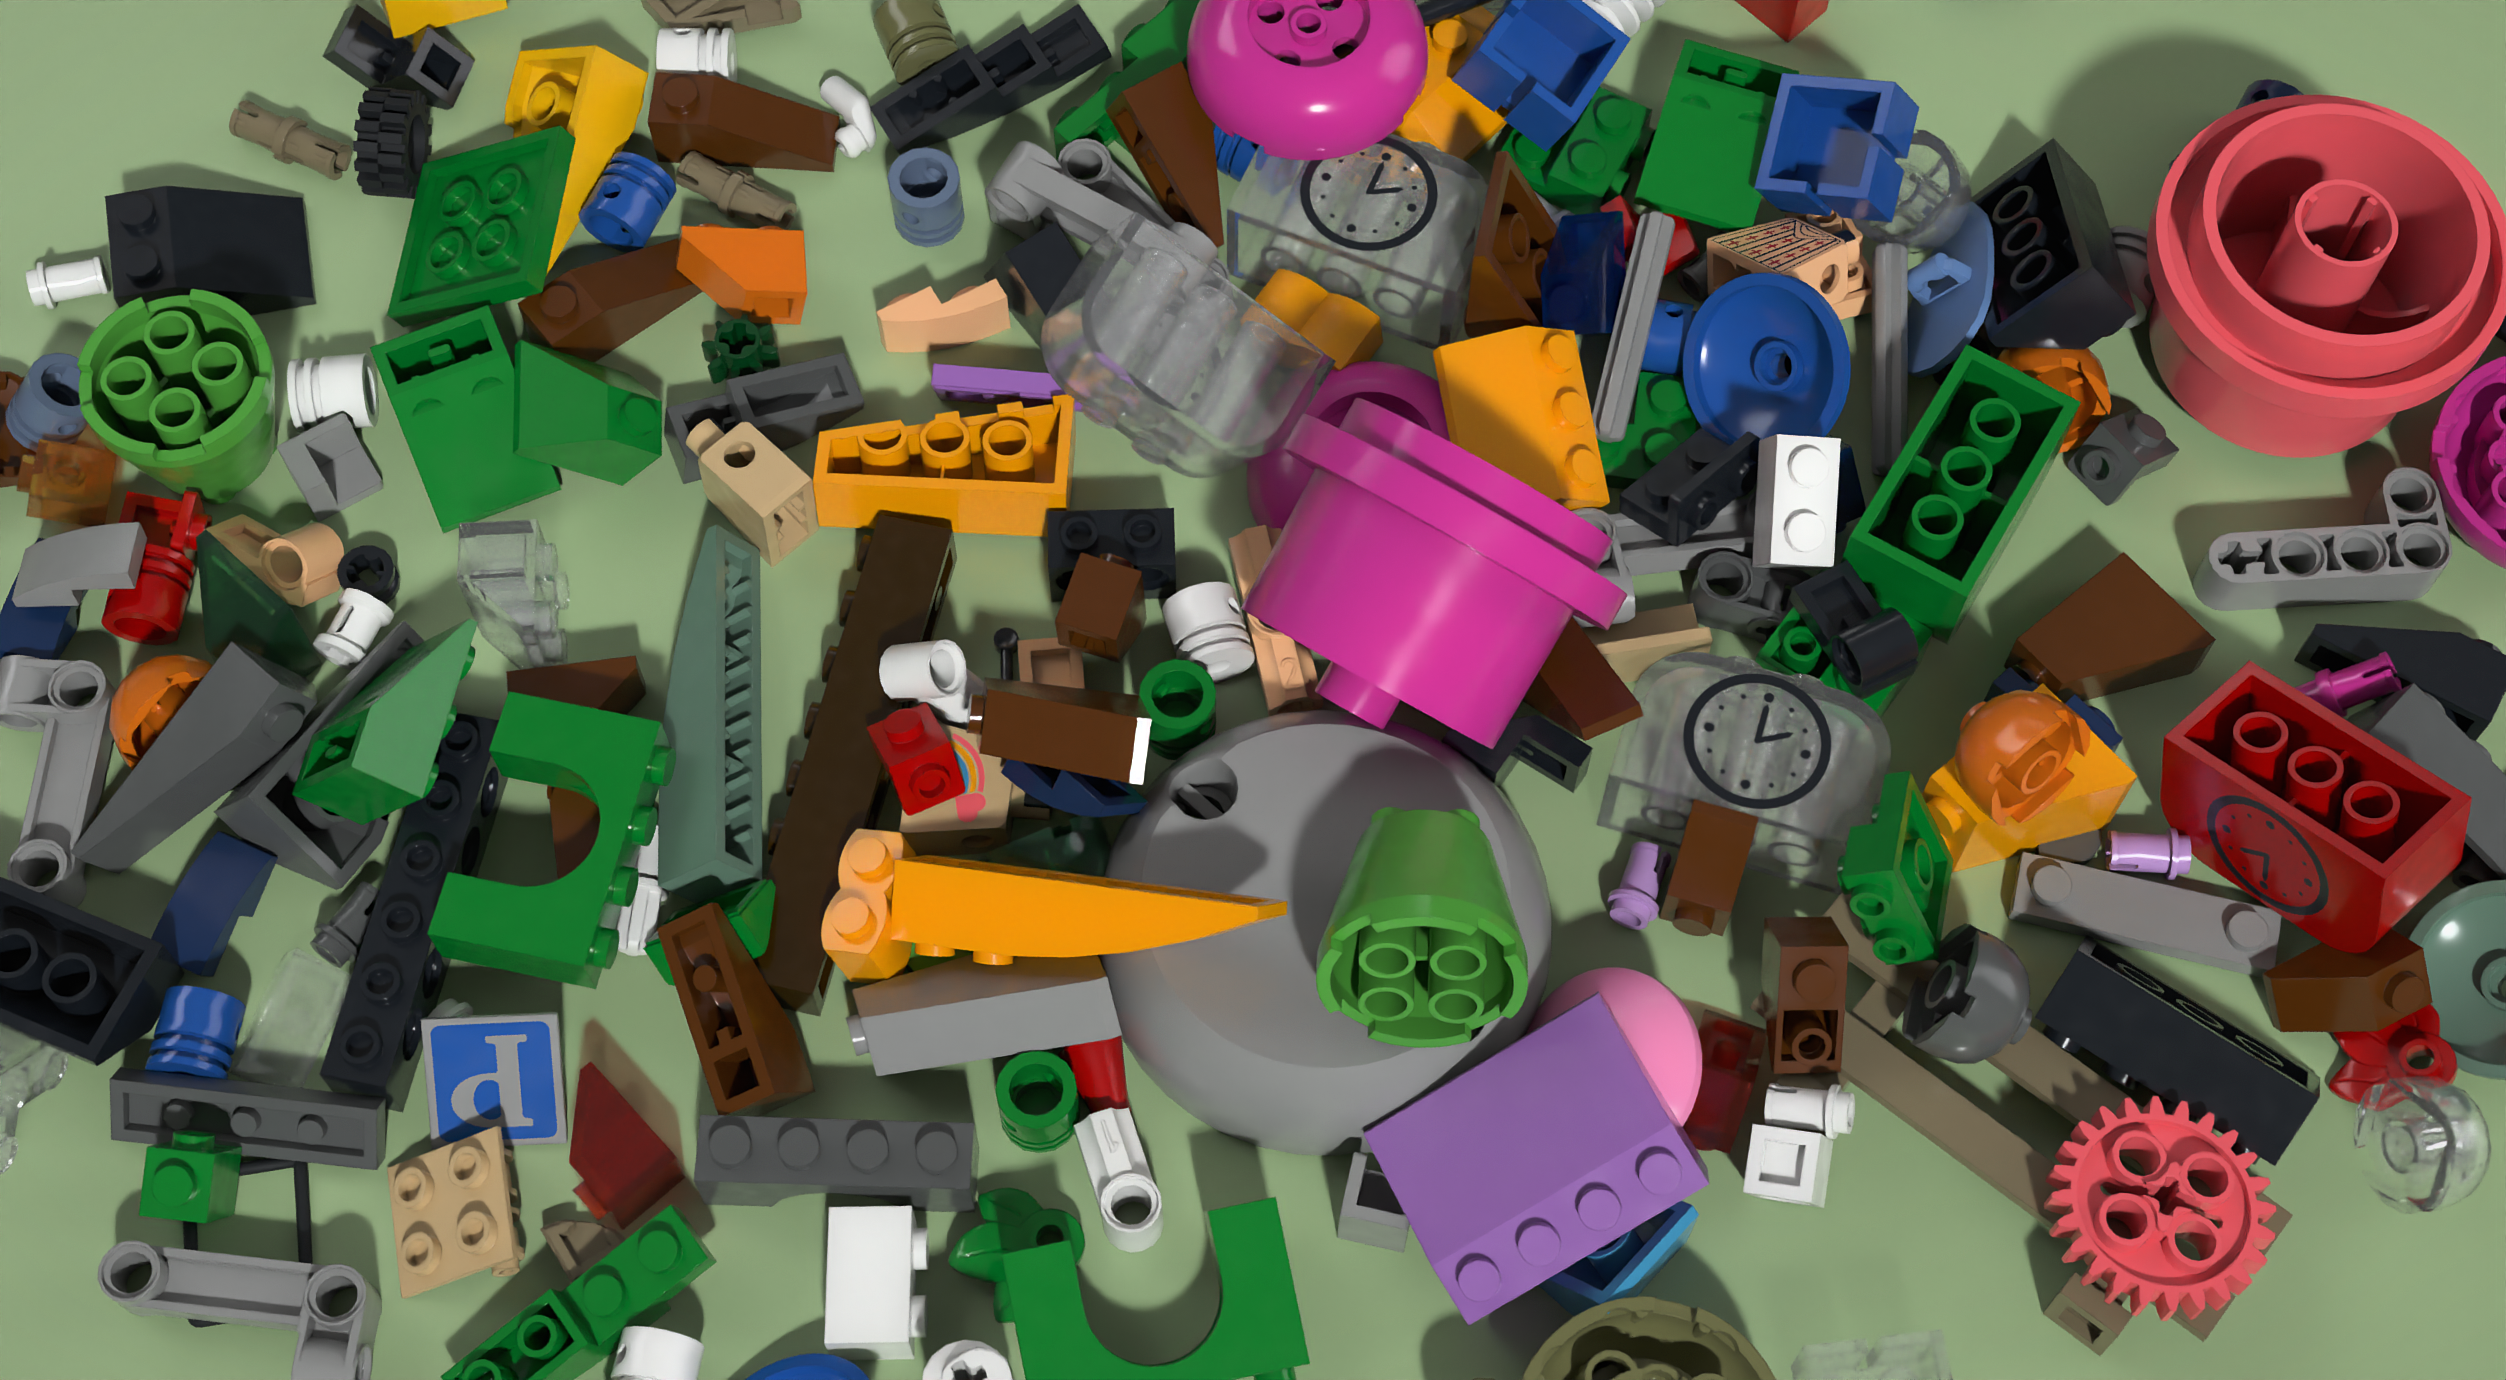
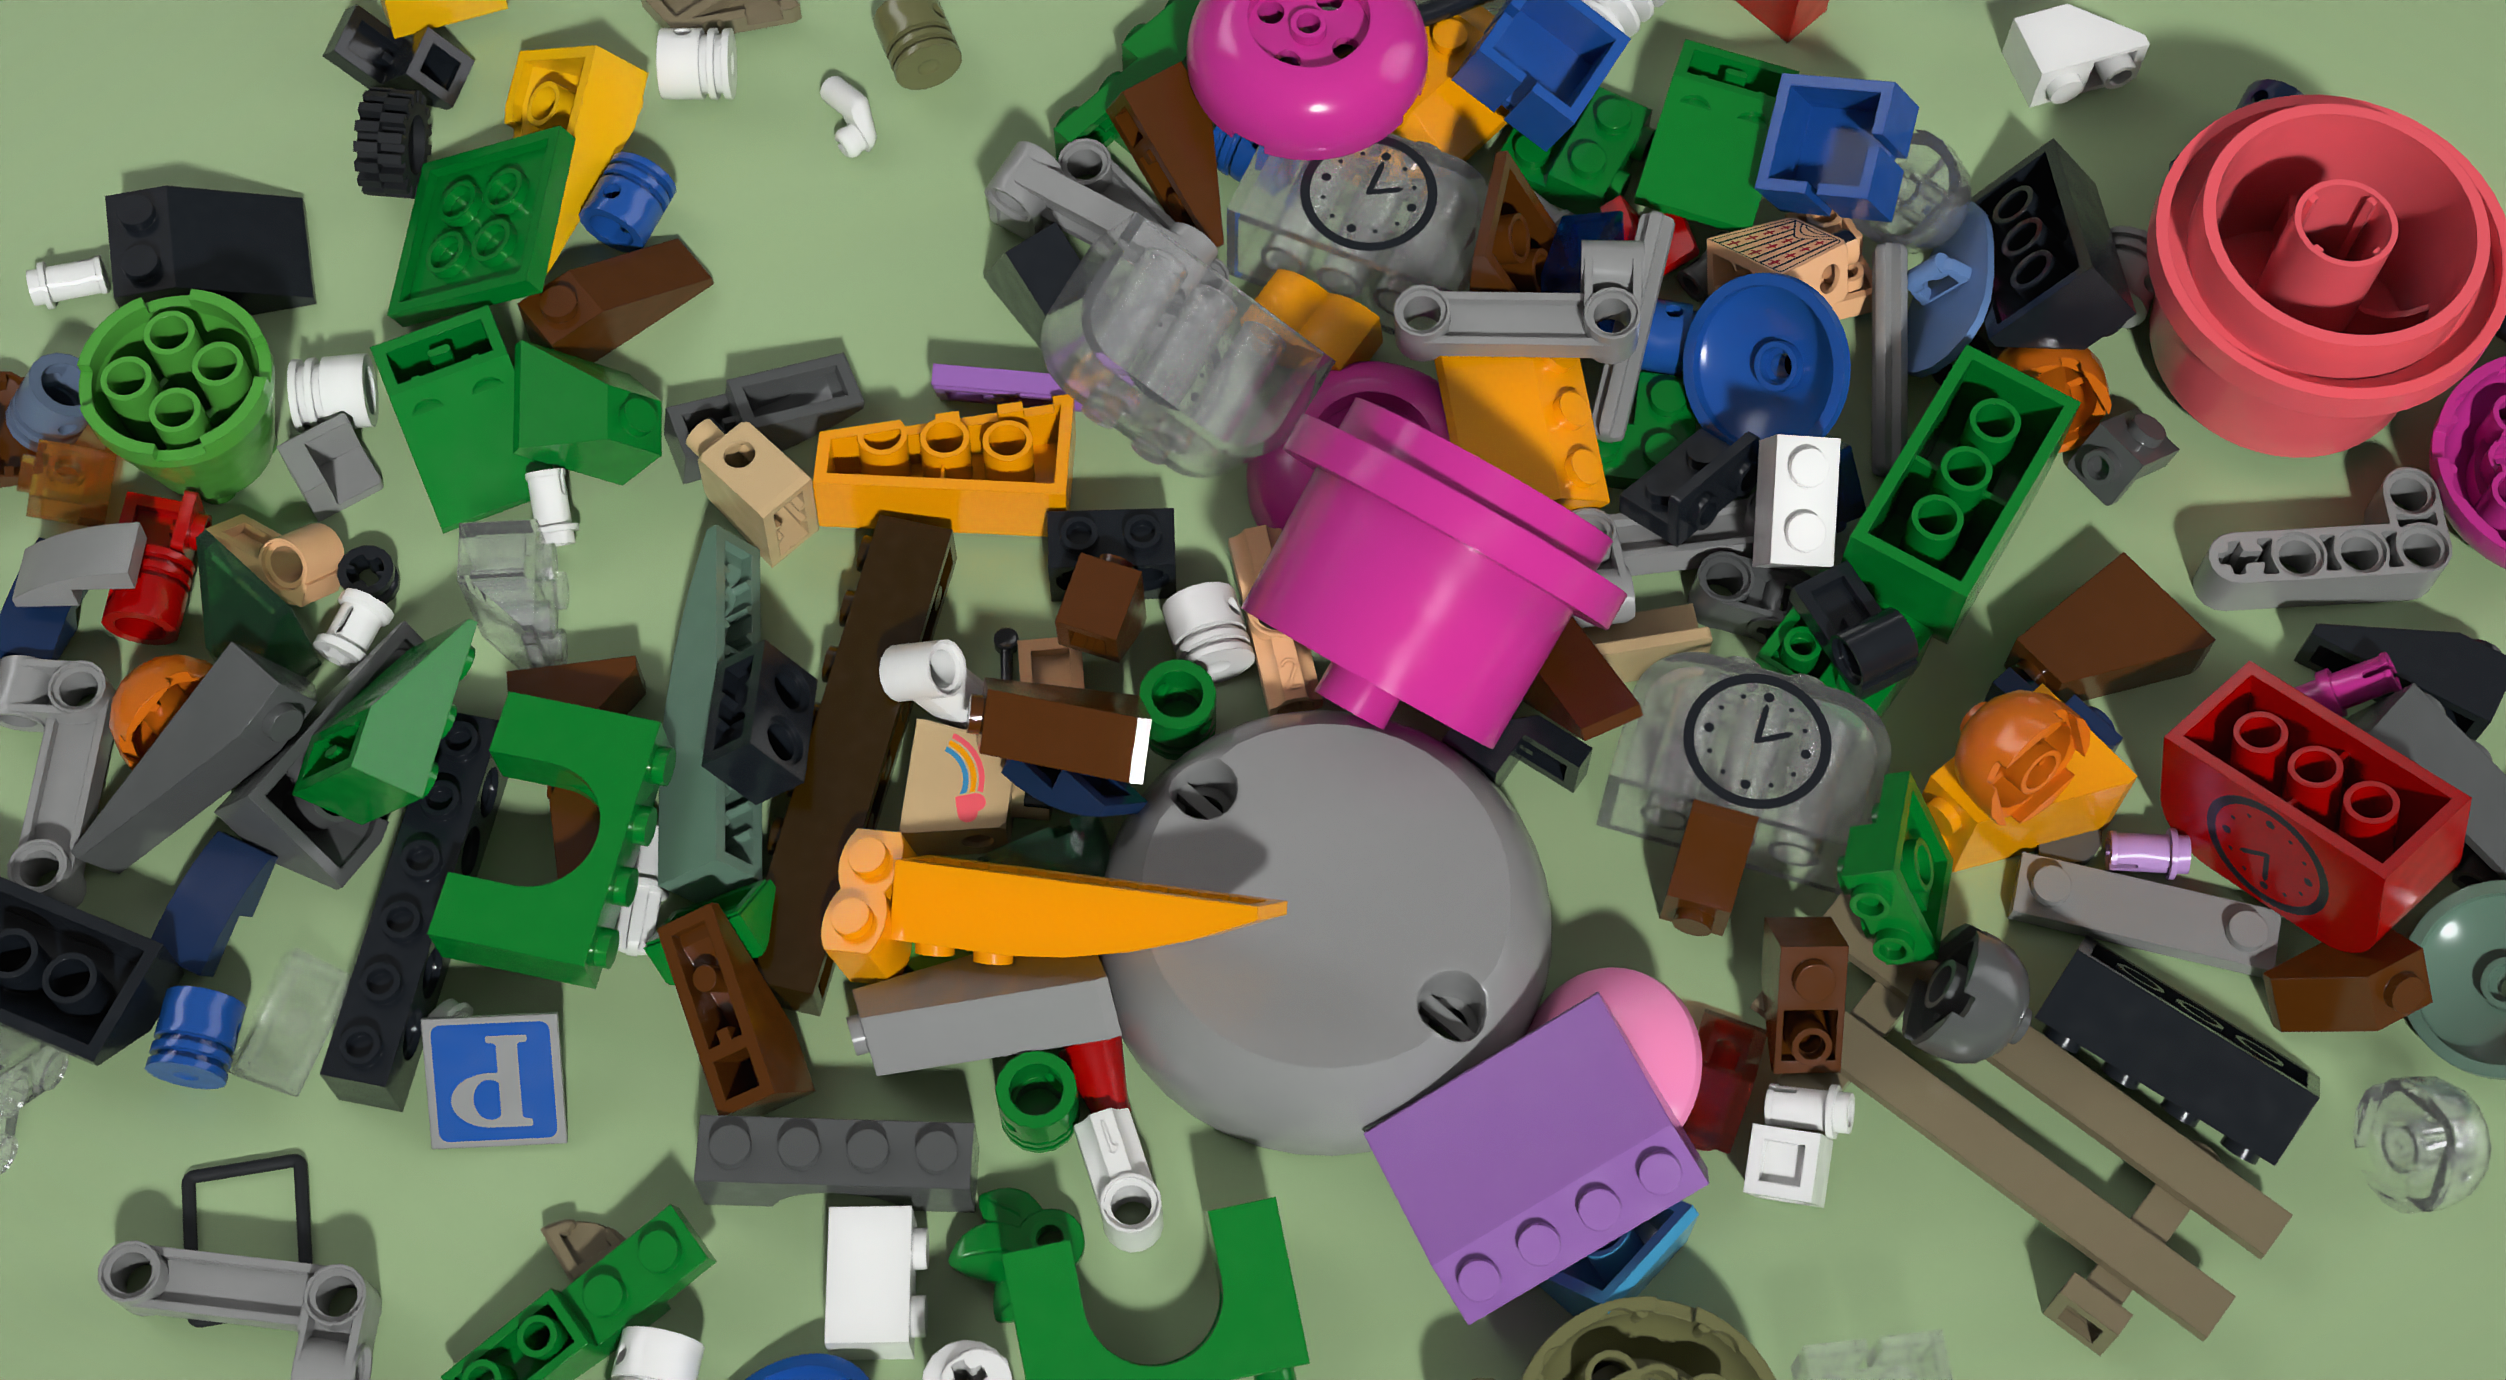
dark grey plate [110,1067,385,1170] -> none
green brick [139,1131,242,1224] -> none
dark tan pin [229,100,352,180] -> none
dark grey pin [310,882,380,968] -> none
tan hinge [387,1126,525,1299] -> none
clear red slope [569,1061,686,1230] -> none
reddish brown slope [648,72,841,172] -> none
dark tan pin [676,151,797,230] -> none
orange slope [676,223,807,325] -> none
dark green gear [701,314,781,384] -> none
red bracket [866,702,966,816] -> none
black slope [870,4,1112,155] -> none
light nougat slope [876,278,1011,353] -> none
sand blue piece [887,147,965,247] -> none
bright green cone [1316,807,1528,1048] -> none
light grey panel [1337,1152,1410,1253] -> none
lavender pin [1607,842,1672,930] -> none
coral gear [2044,1096,2276,1321] -> none
red plate [2328,1004,2458,1107] -> none
none -> white pin [525,468,580,548]
none -> black brick [701,640,818,805]
none -> light grey piece [1394,240,1645,365]
none -> white slope [2002,4,2150,108]

